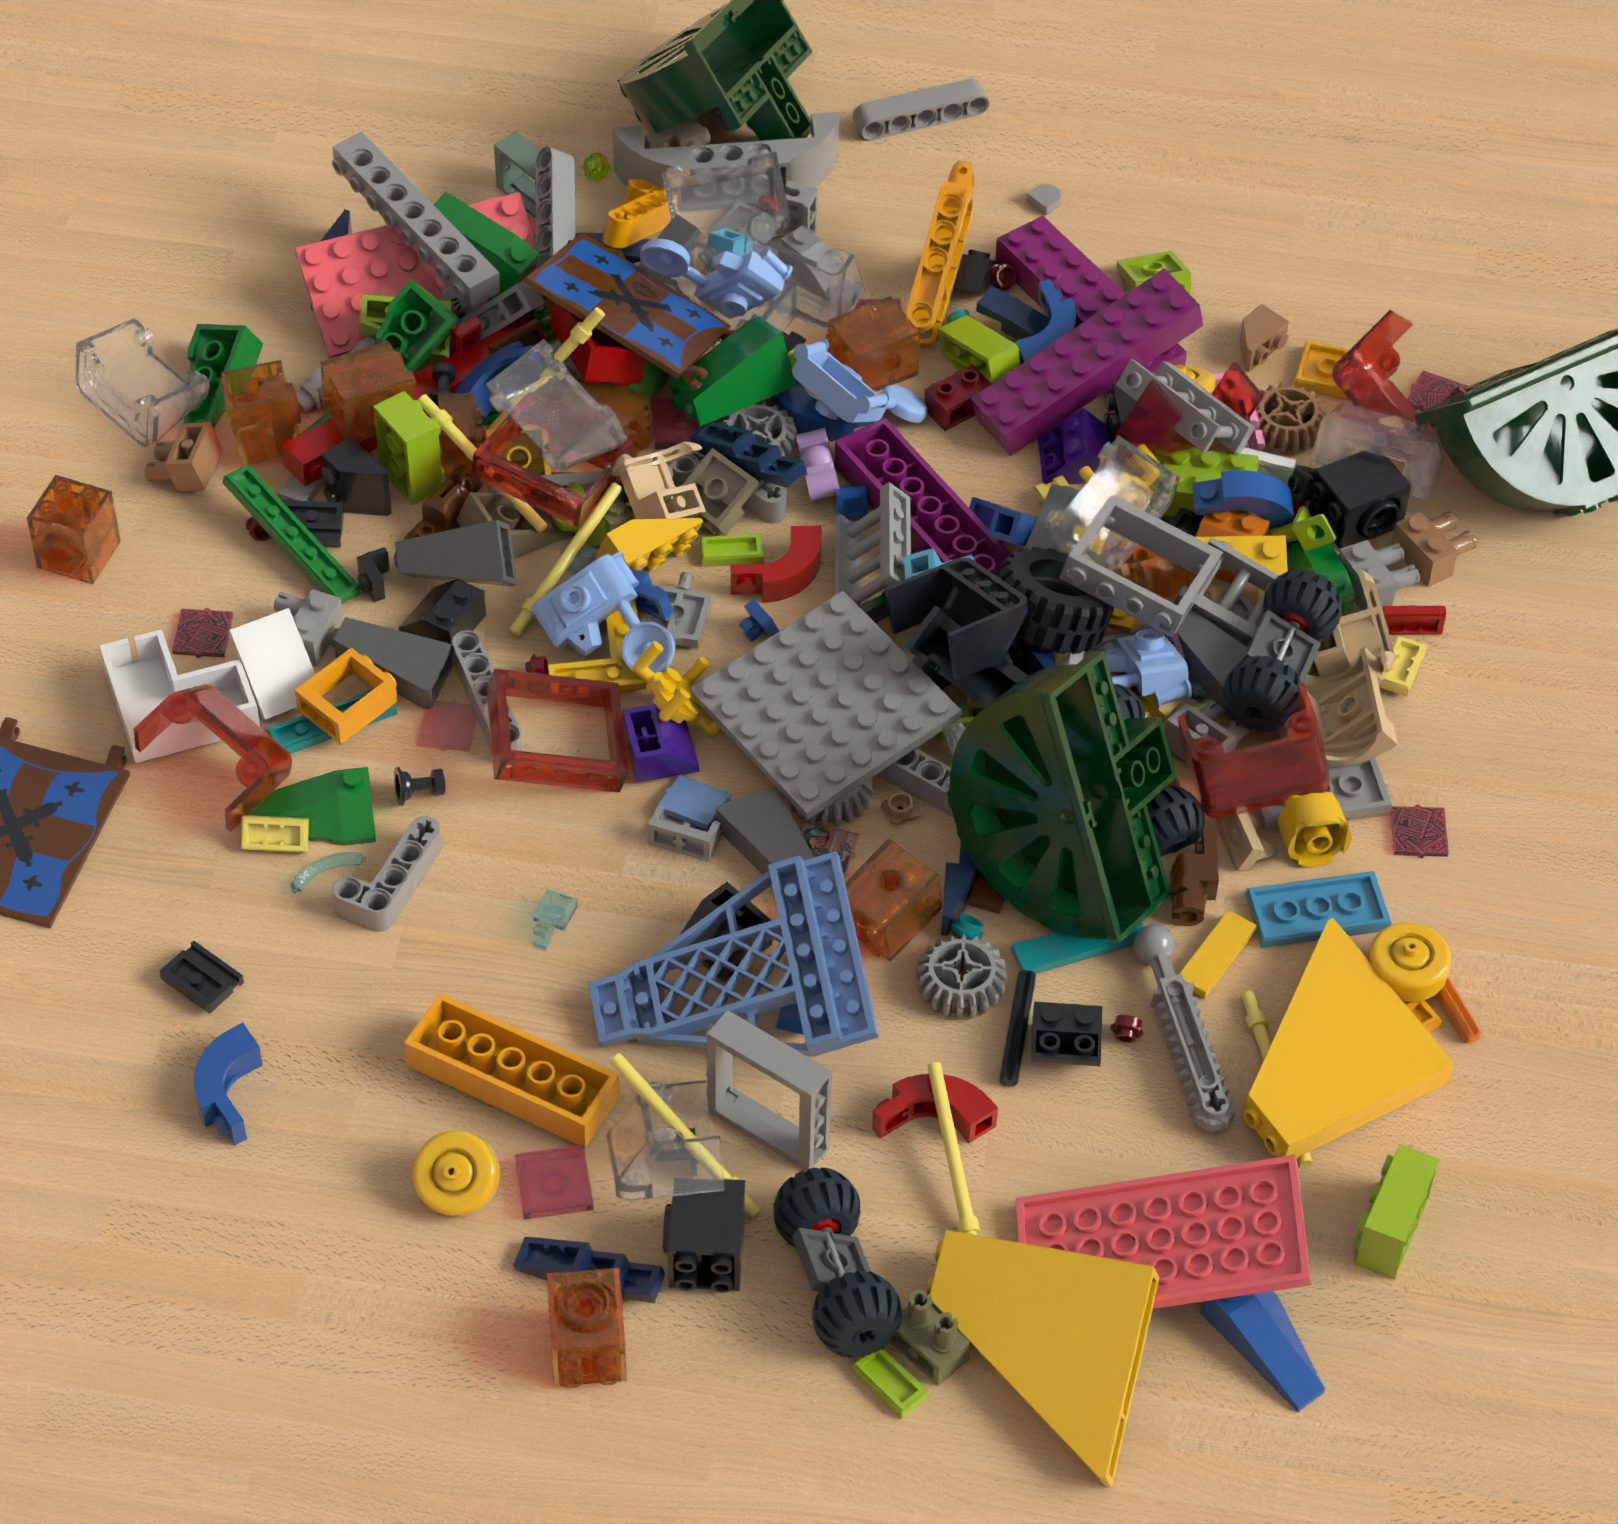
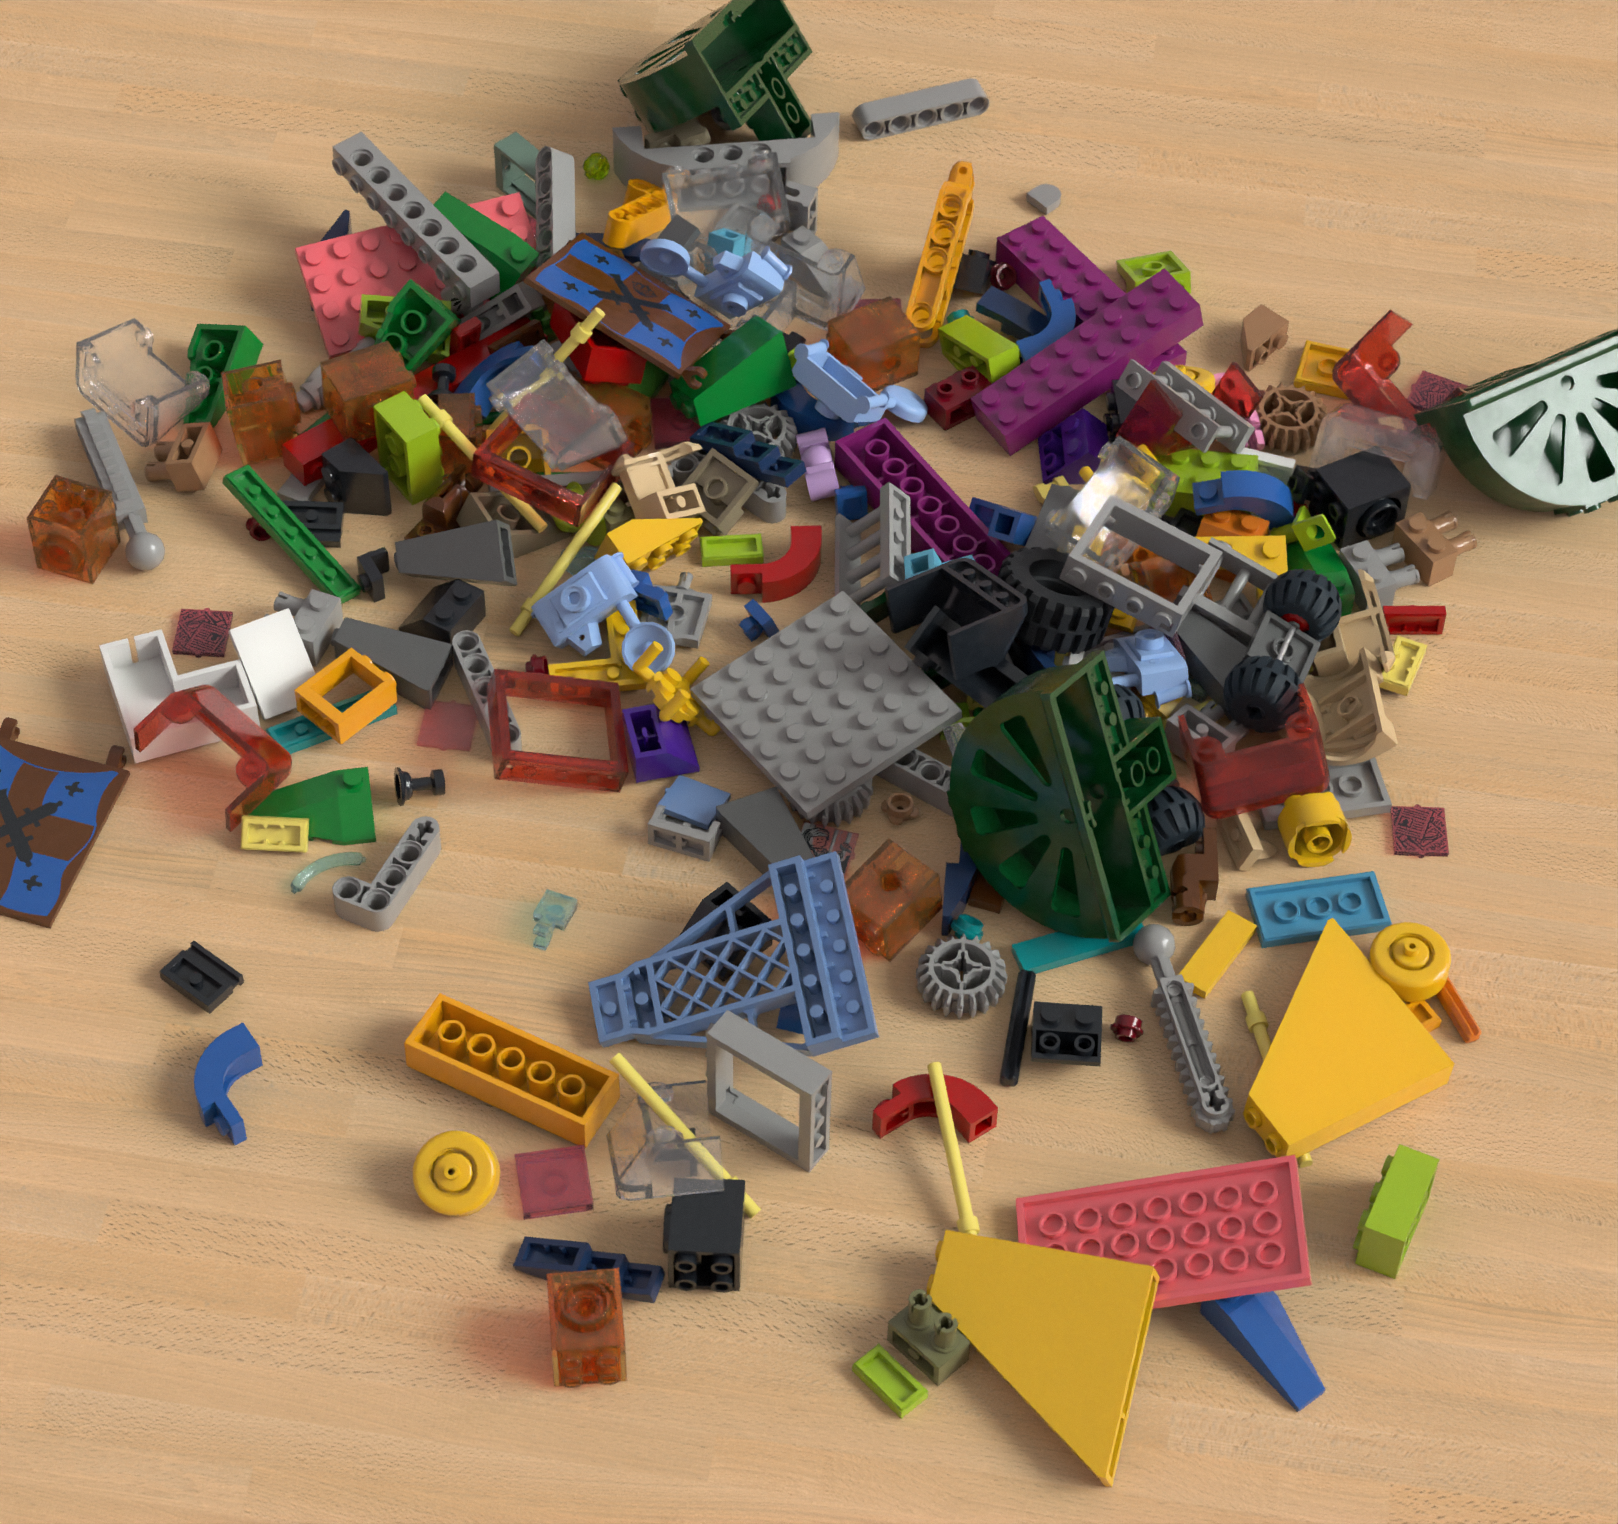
black plate [773,1167,902,1358] -> none
none -> light grey gear [74,408,165,570]

